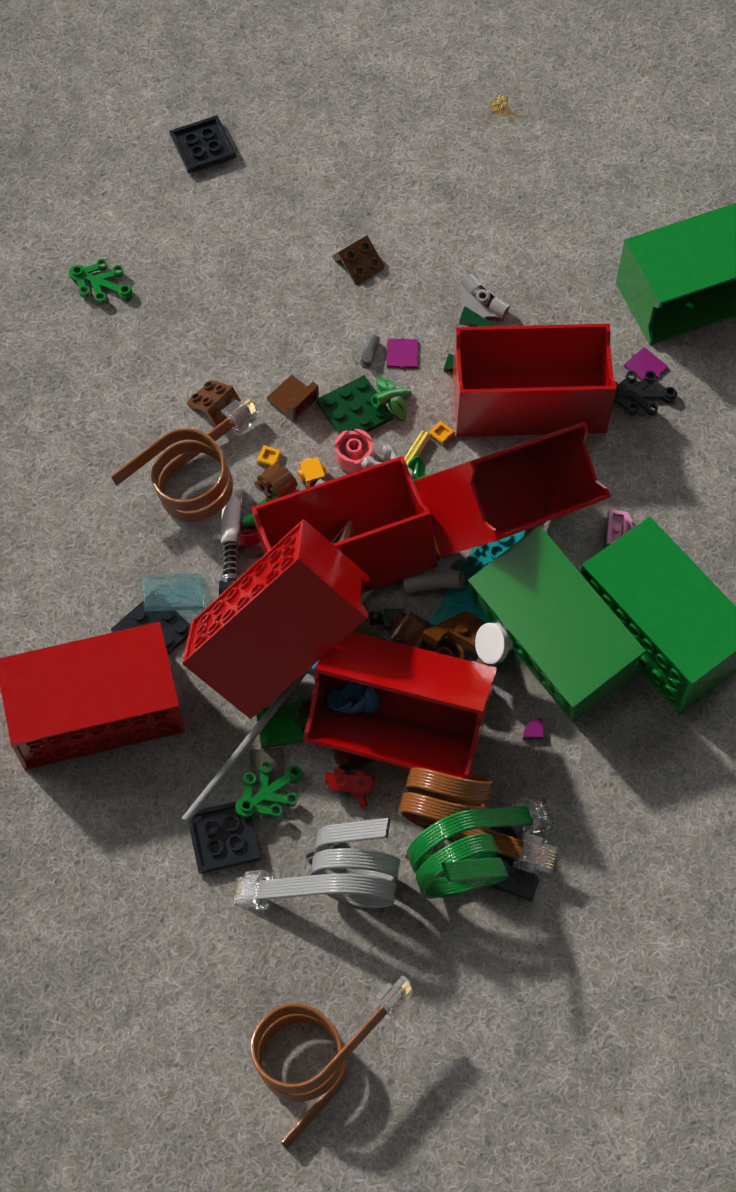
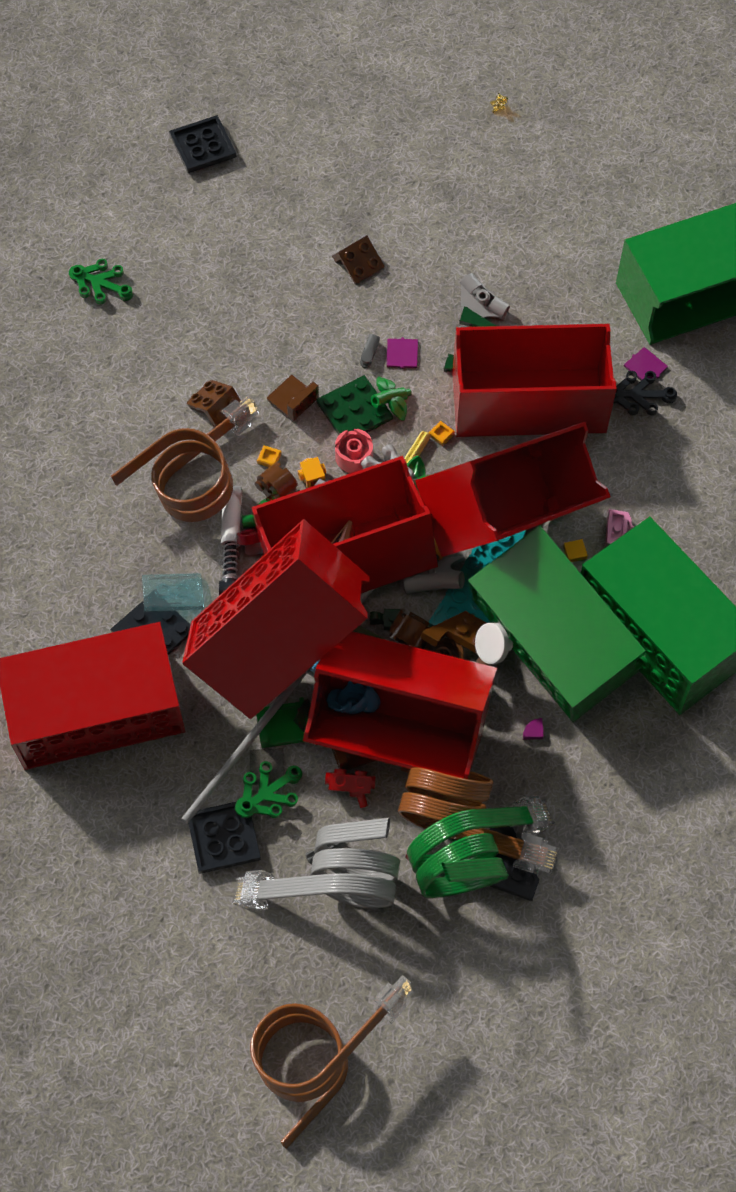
none -> light orange tile [563,539,588,562]

